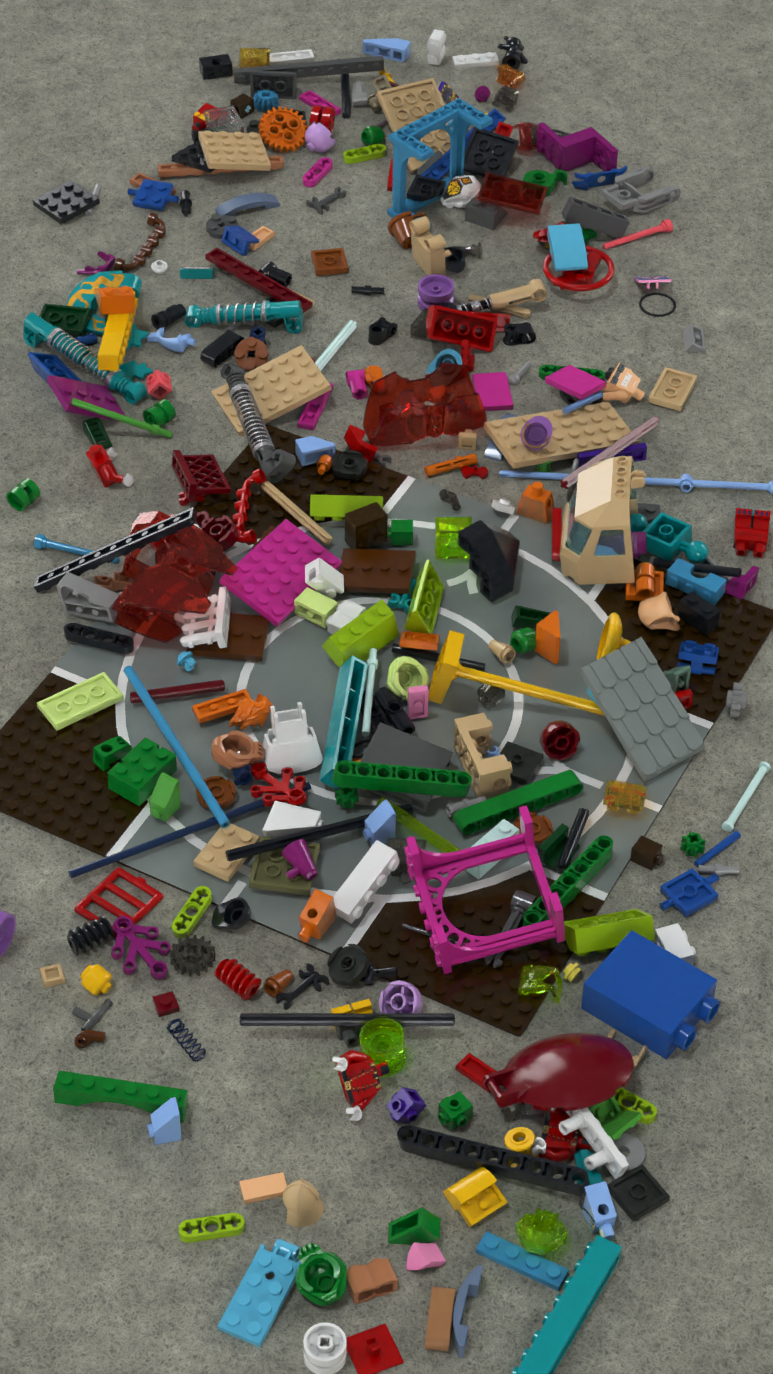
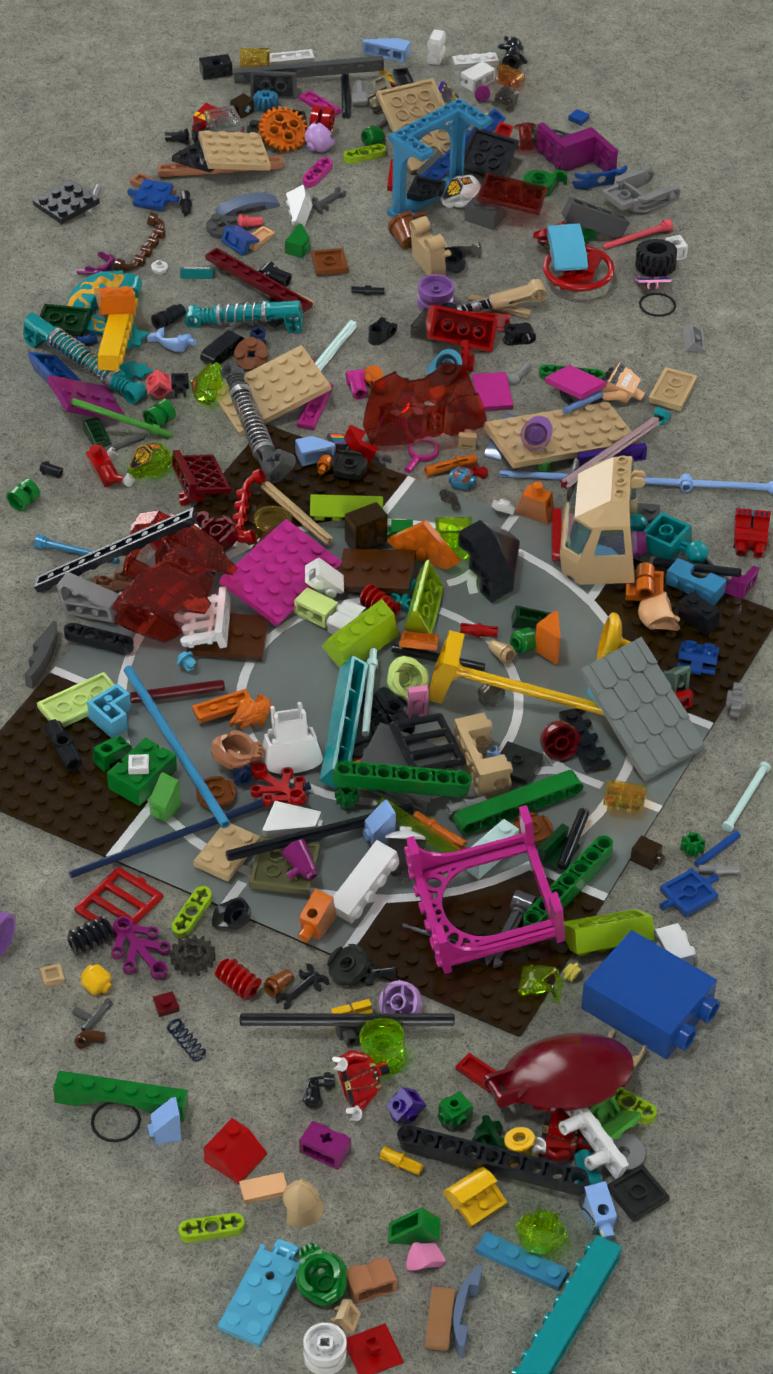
none -> dark grey slope [25,621,58,689]
none -> black pin [39,461,63,478]
none -> black piece [45,719,82,772]
none -> medium azure brick [87,683,131,738]
none -> black piece [91,1102,141,1143]
none -> flat silver bar [104,433,144,451]
none -> clear neon green helmet [127,442,172,479]
none -> white tile [128,754,149,774]
none -> black pin [165,128,189,144]
none -> black plate [171,373,189,397]
none -> clear neon green helmet [191,362,223,405]
none -> red slope [204,1118,267,1184]
none -> coral pin [238,214,263,228]
none -> clear yellow piece [254,506,292,532]
none -> green slope [285,223,311,259]
none -> white slope [286,185,313,228]
none -> magenta brick [299,1121,351,1170]
none -> black piece [302,1072,336,1108]
none -> tile [326,433,348,449]
none -> tan tile [330,1299,361,1333]
none -> red piece [360,584,401,617]
none -> yellow axle [379,1146,424,1175]
none -> white dish [385,826,426,840]
none -> orange plate [387,519,461,570]
none -> black bar [389,713,466,770]
none -> black tile [393,68,414,86]
none -> piece [404,438,438,473]
none -> orange pin [411,811,467,851]
none -> dark azure head [449,466,476,491]
none -> red pin [460,623,499,638]
none -> white brick [461,61,495,92]
none -> dark green hips [472,1115,509,1161]
none -> black hinge [559,708,611,772]
none -> blue tile [568,109,590,125]
none -> black tyre [635,239,677,277]
none -> teal tile [653,407,671,425]
none -> white brick [665,235,688,261]

